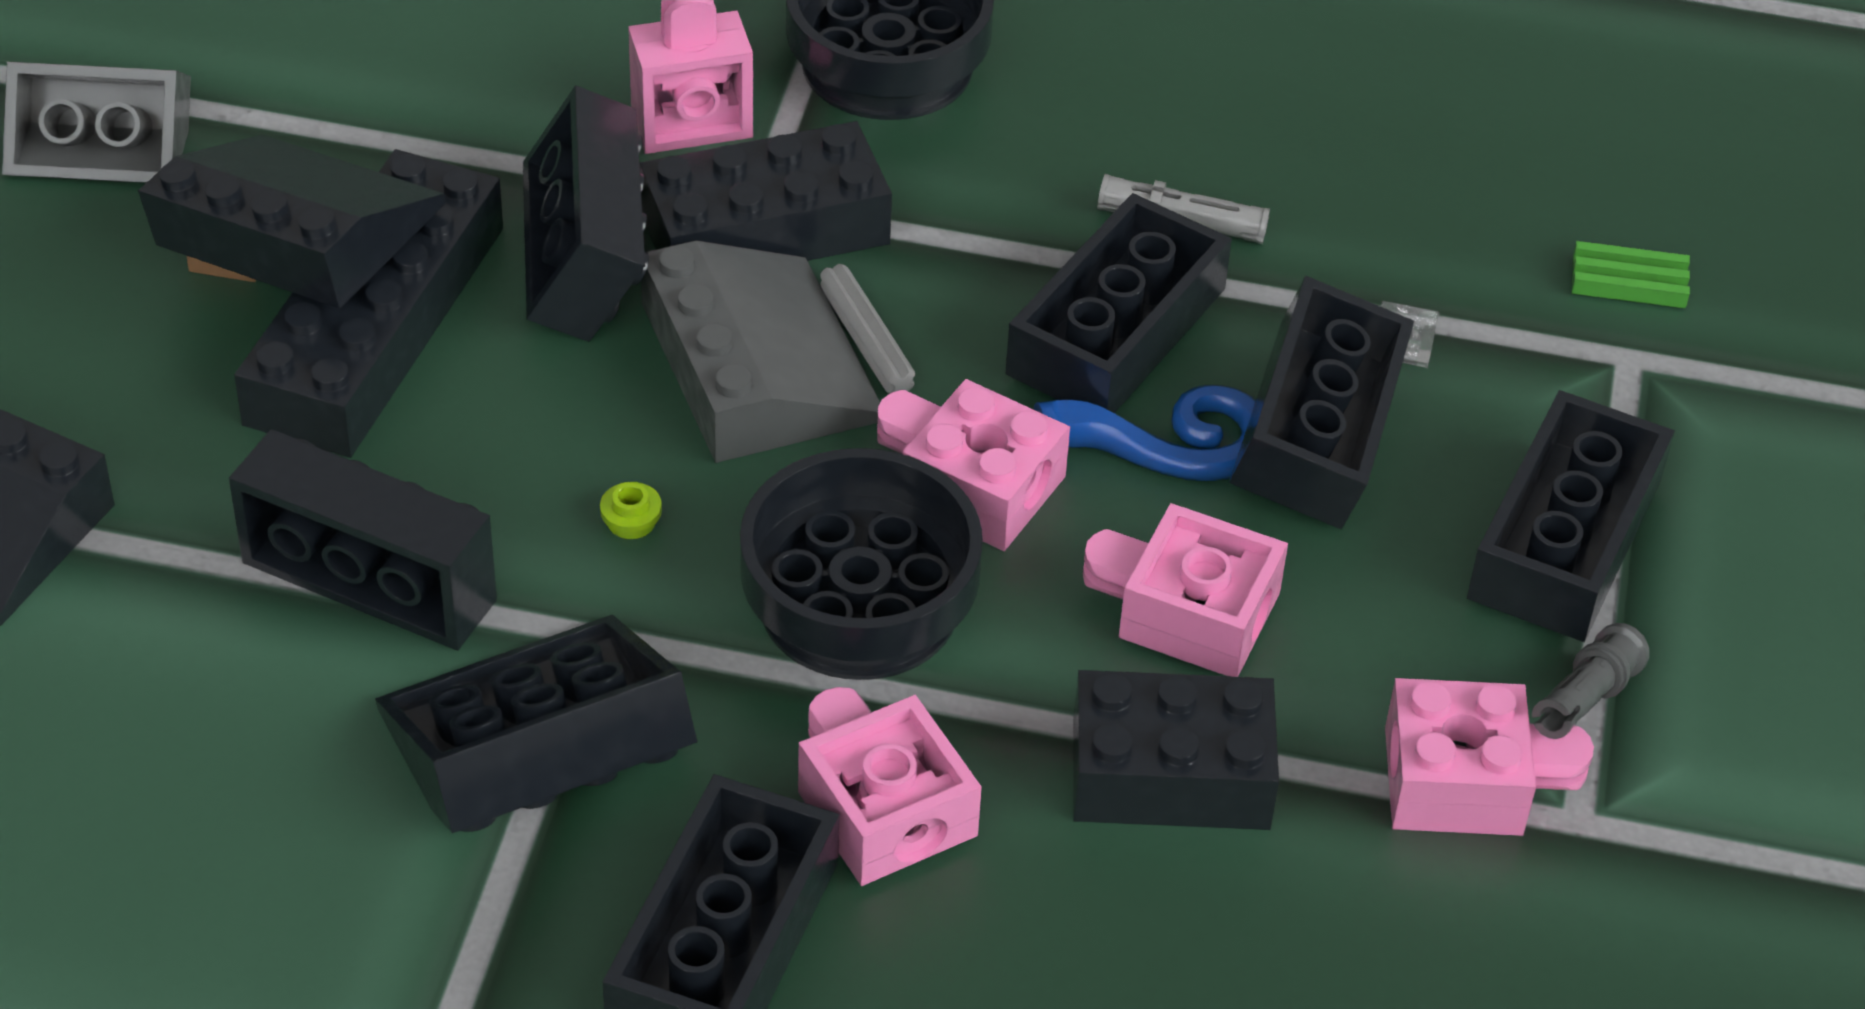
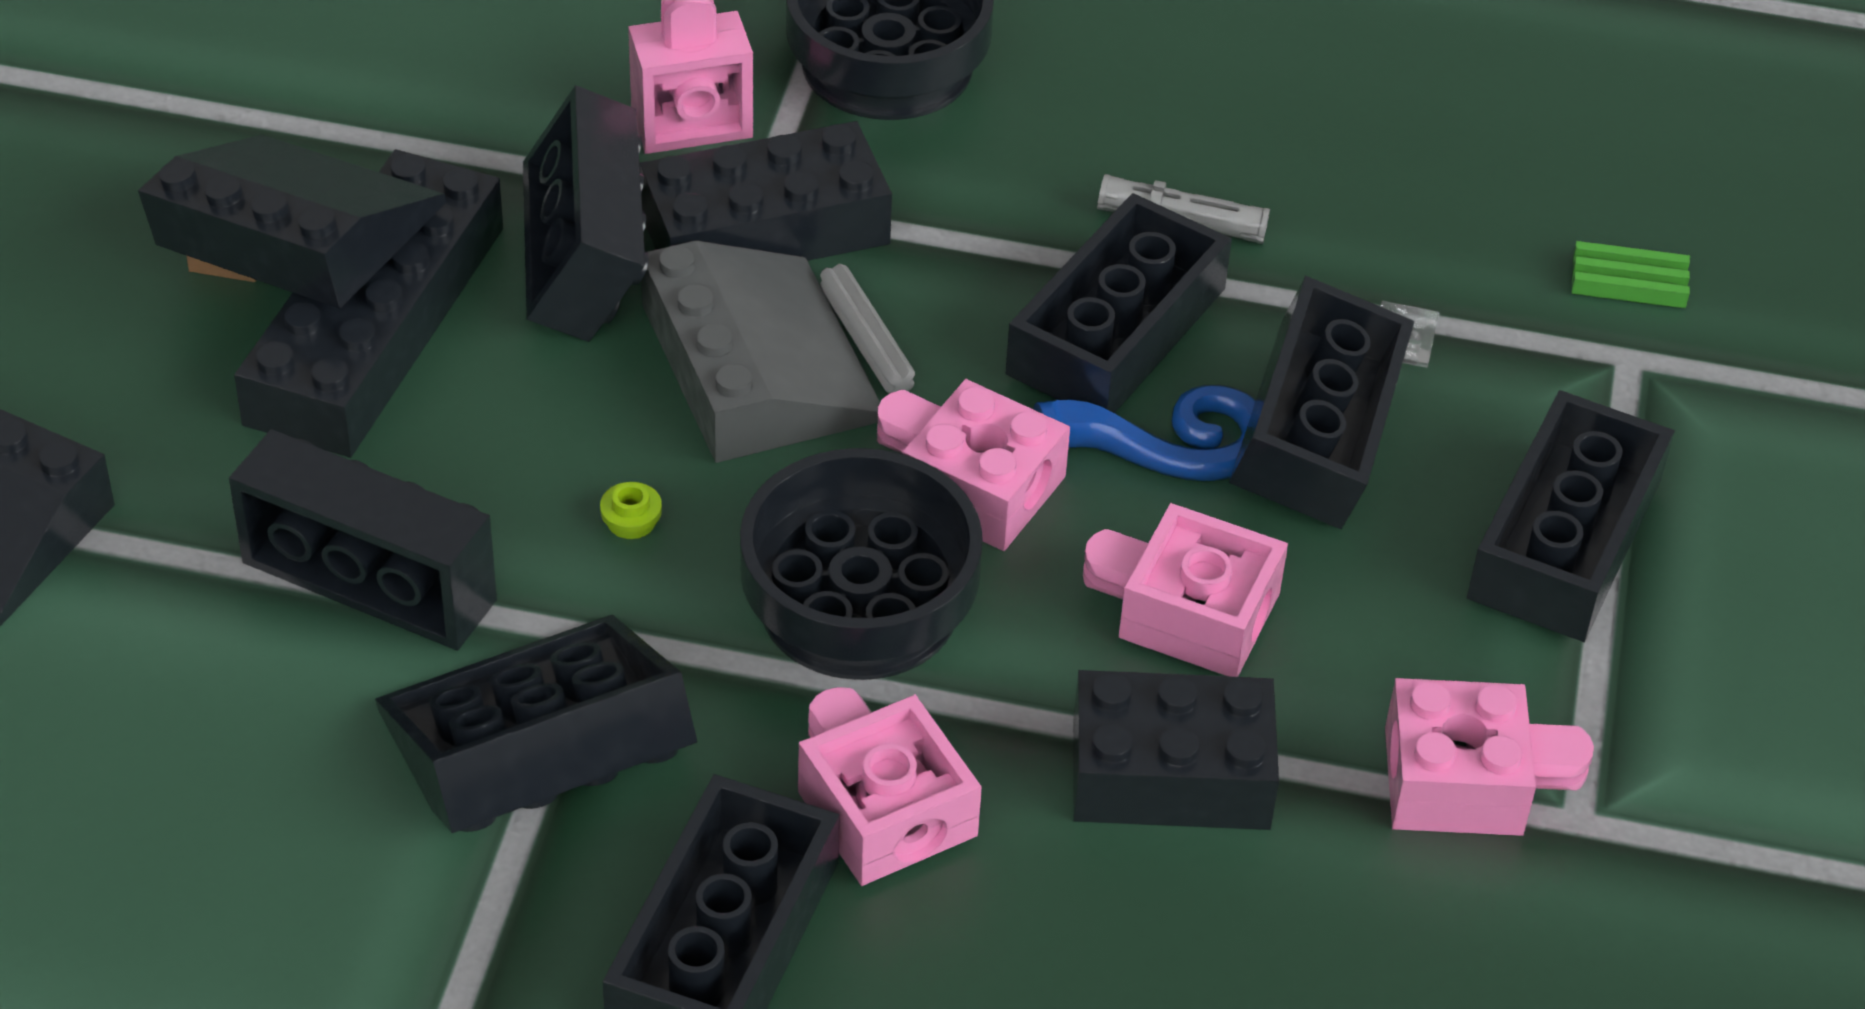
dark grey slope [2,61,191,183] -> none
dark grey pin [1532,623,1649,739] -> none

